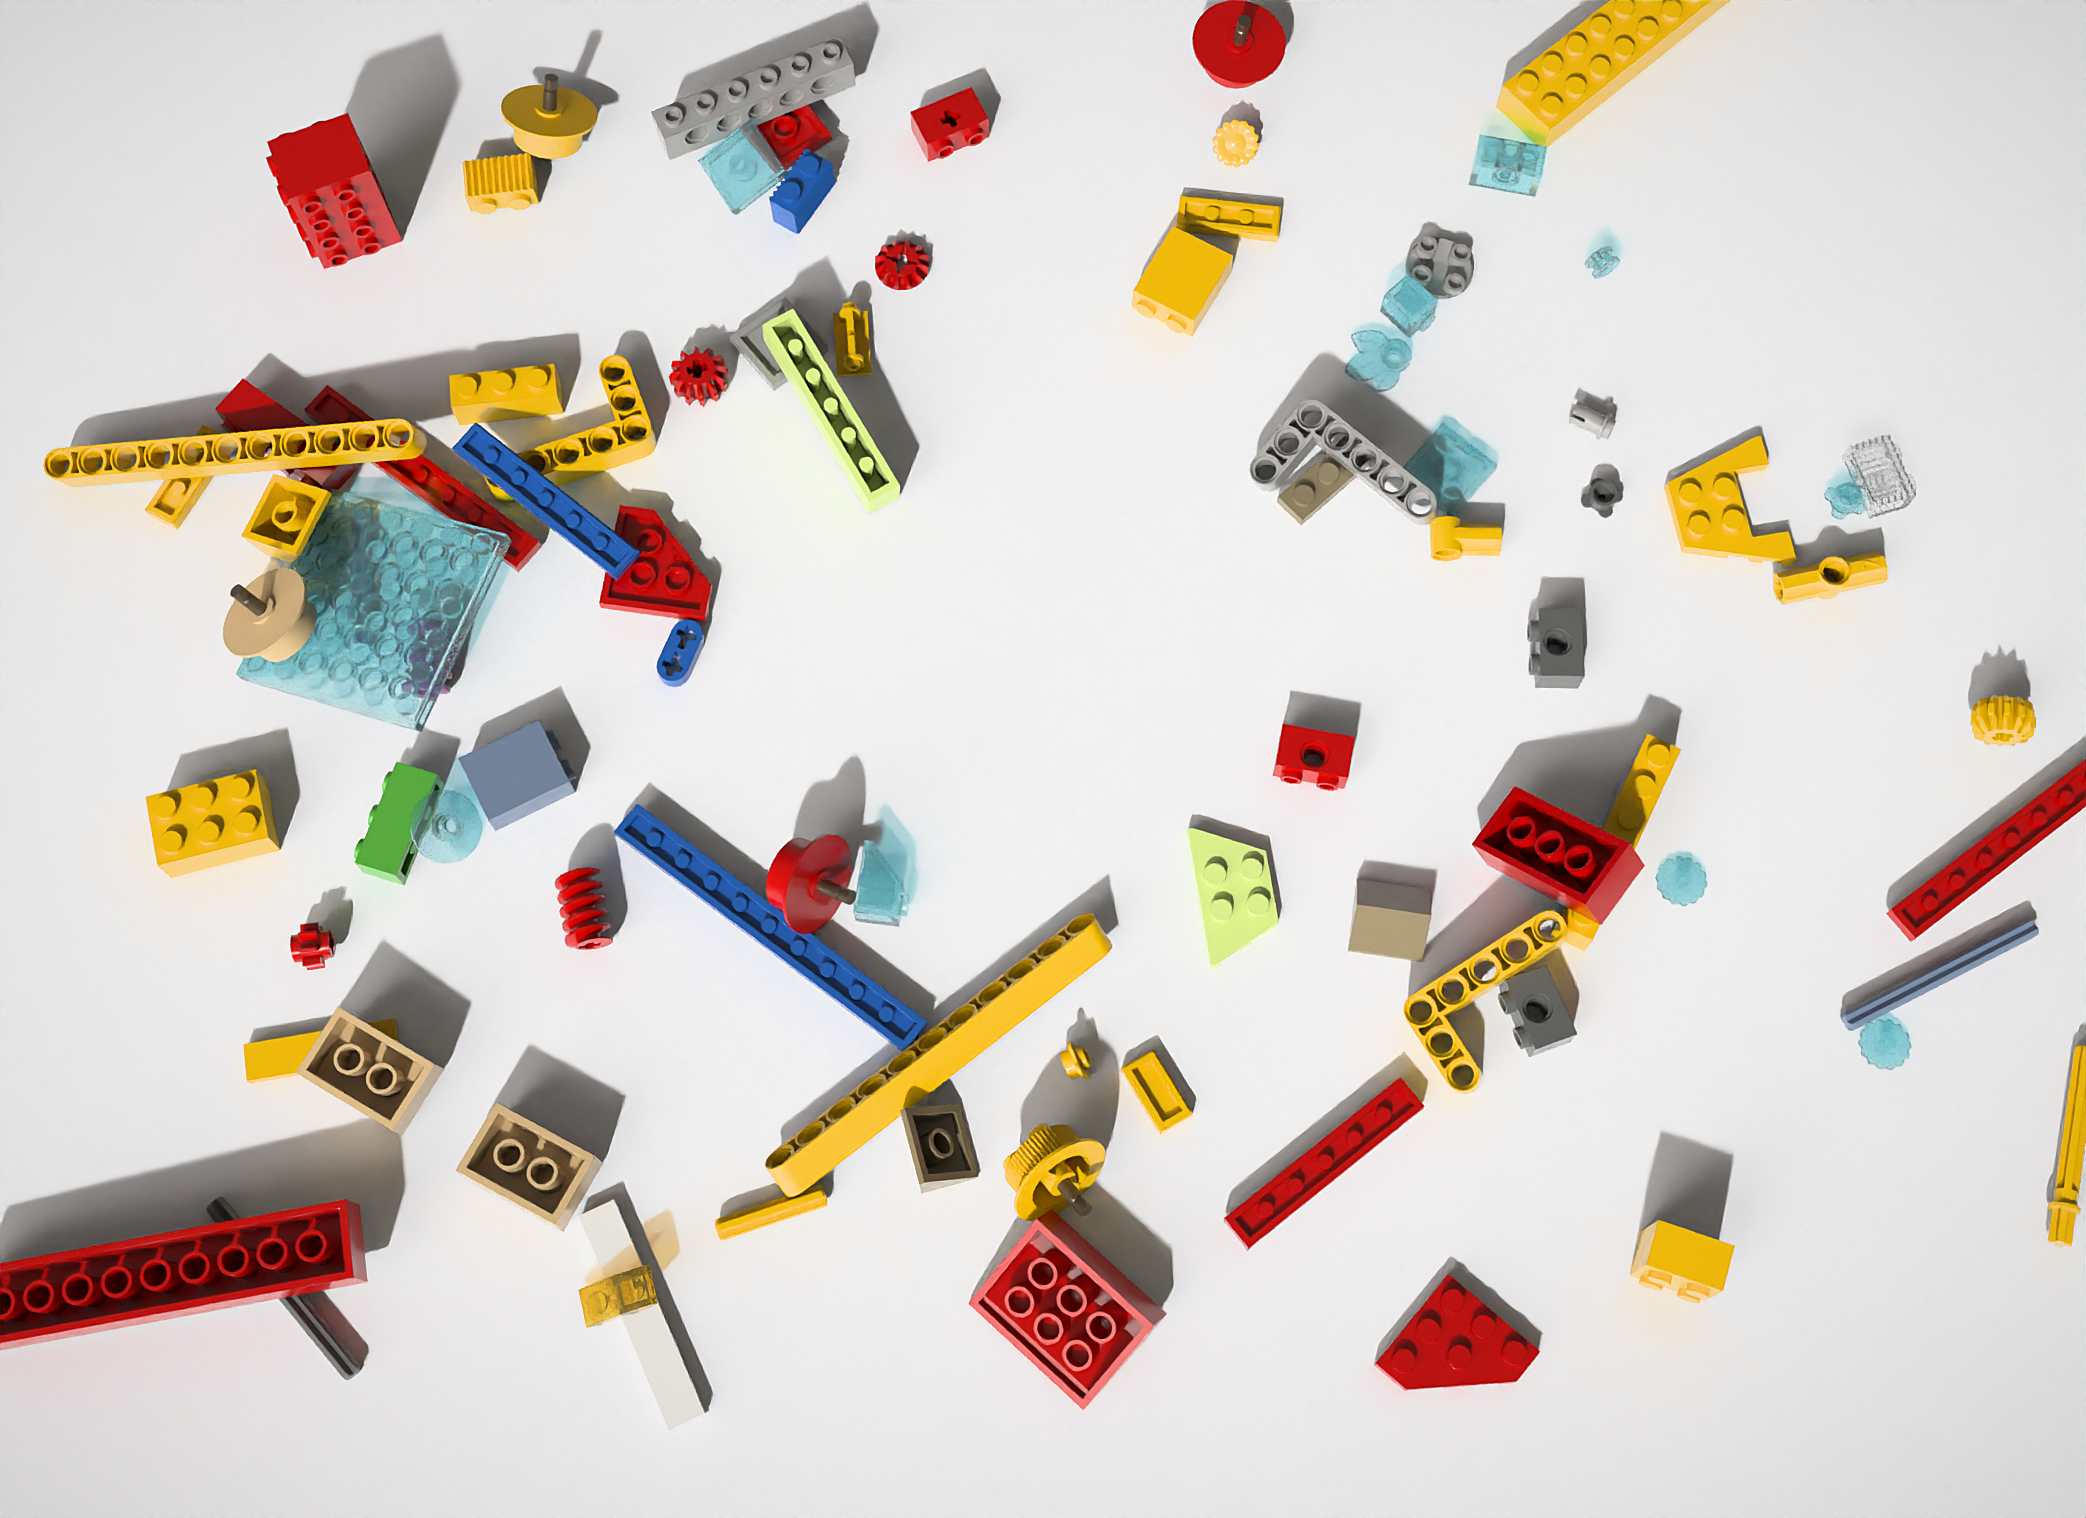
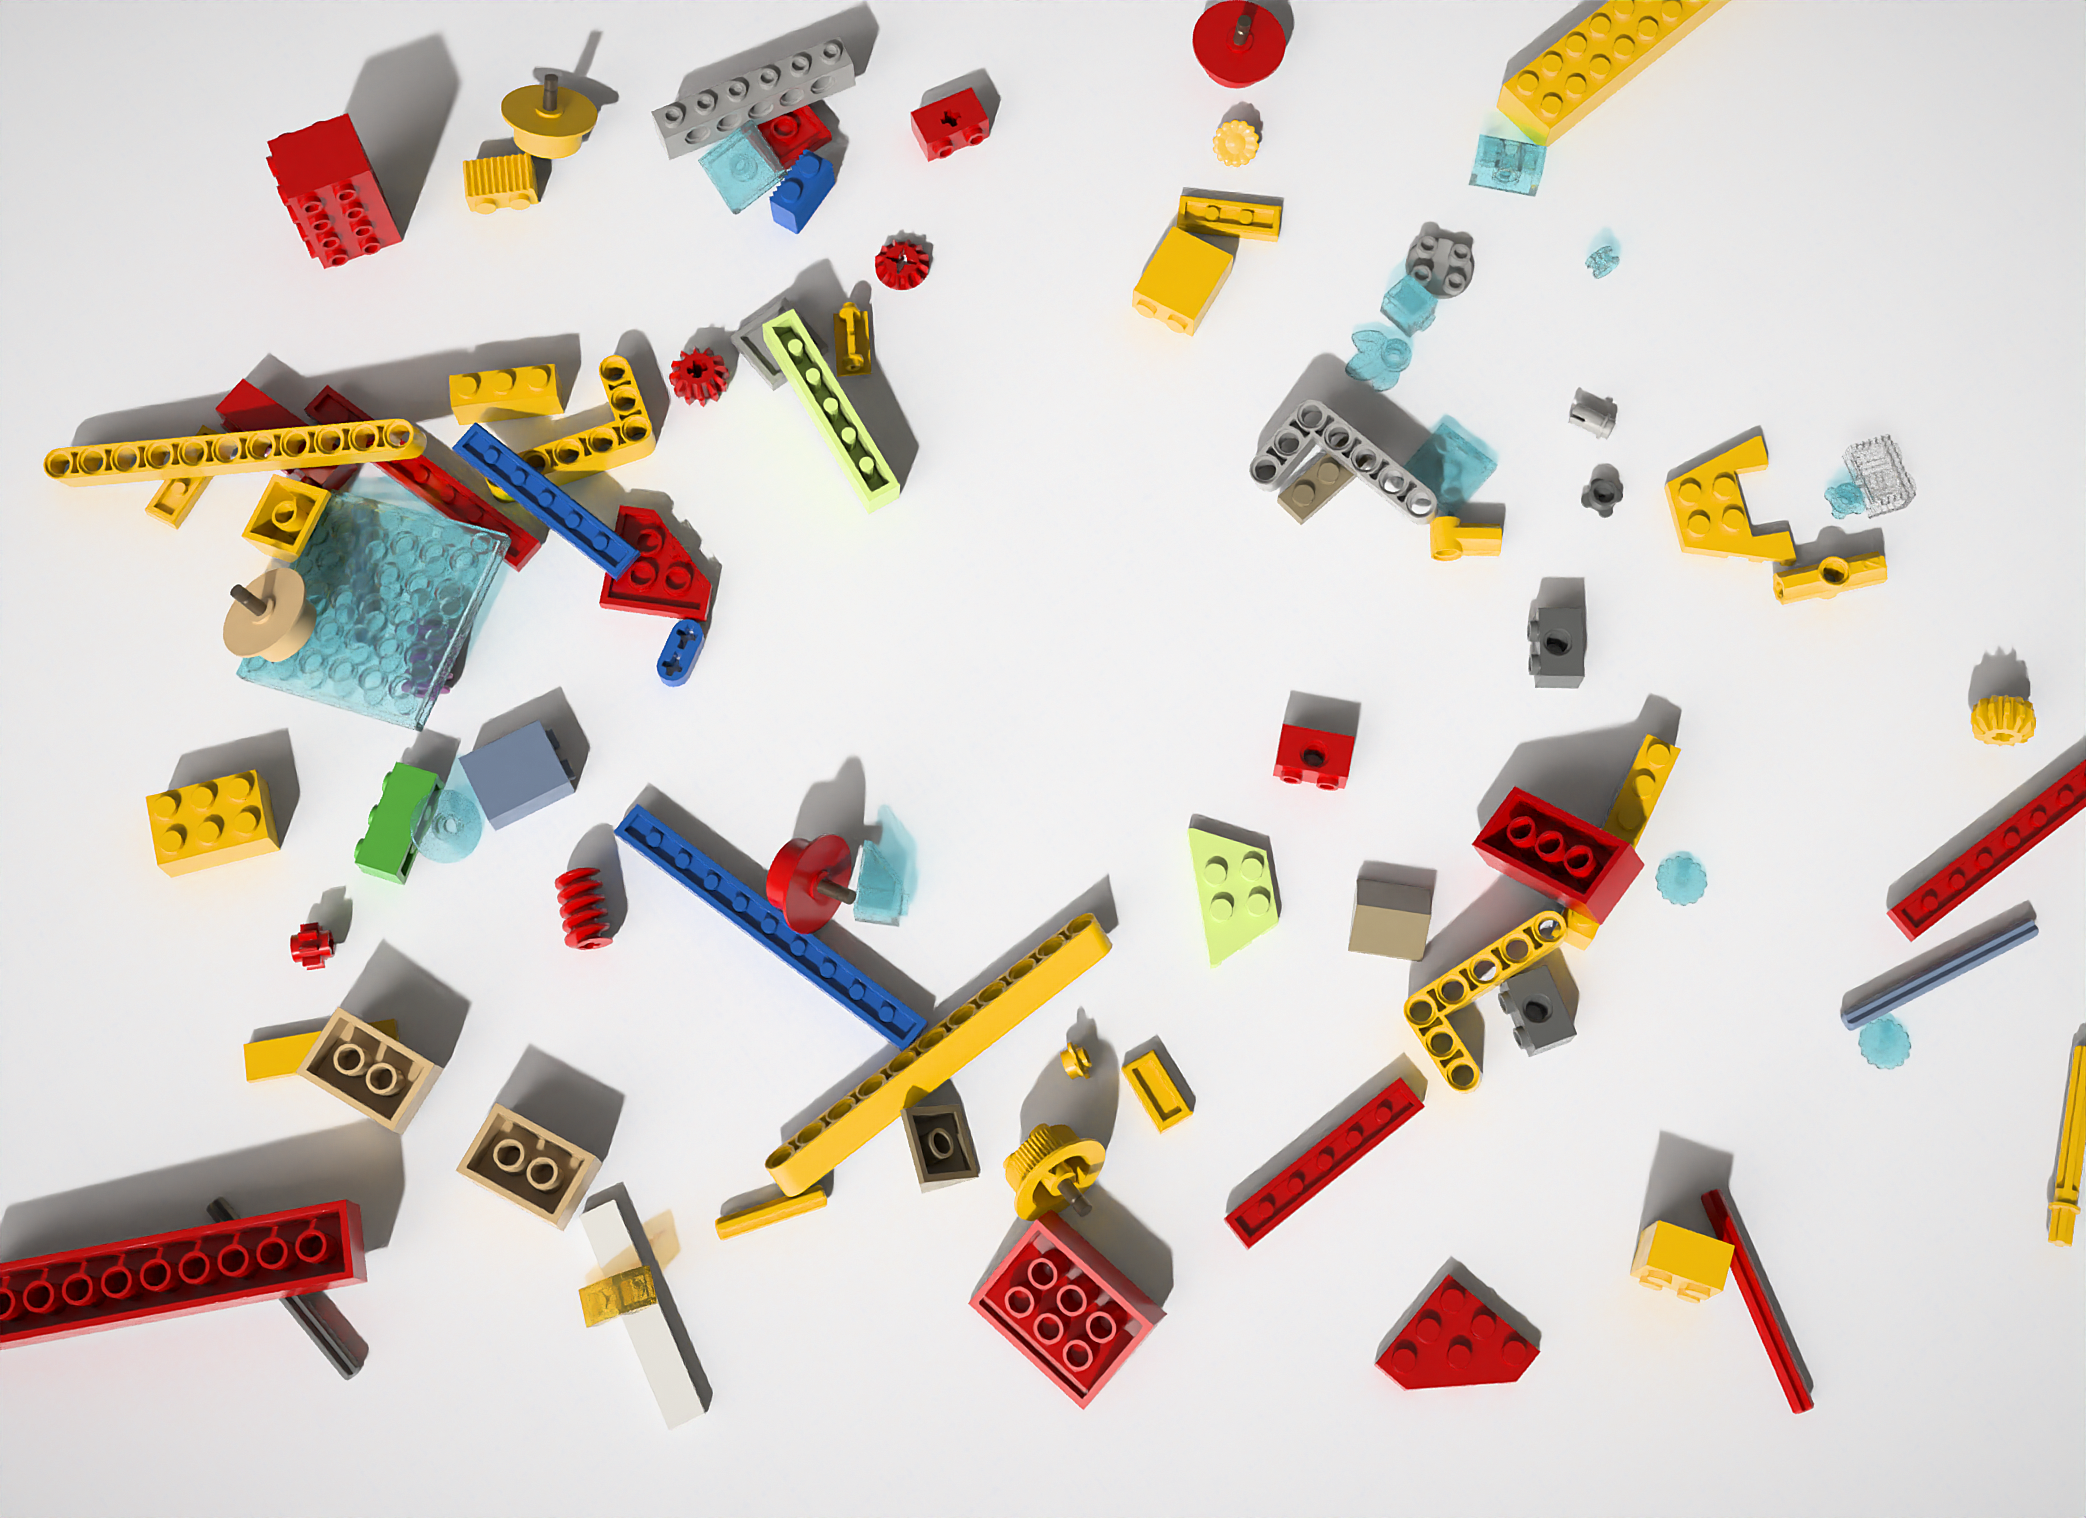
none -> red axle [1701,1189,1814,1414]

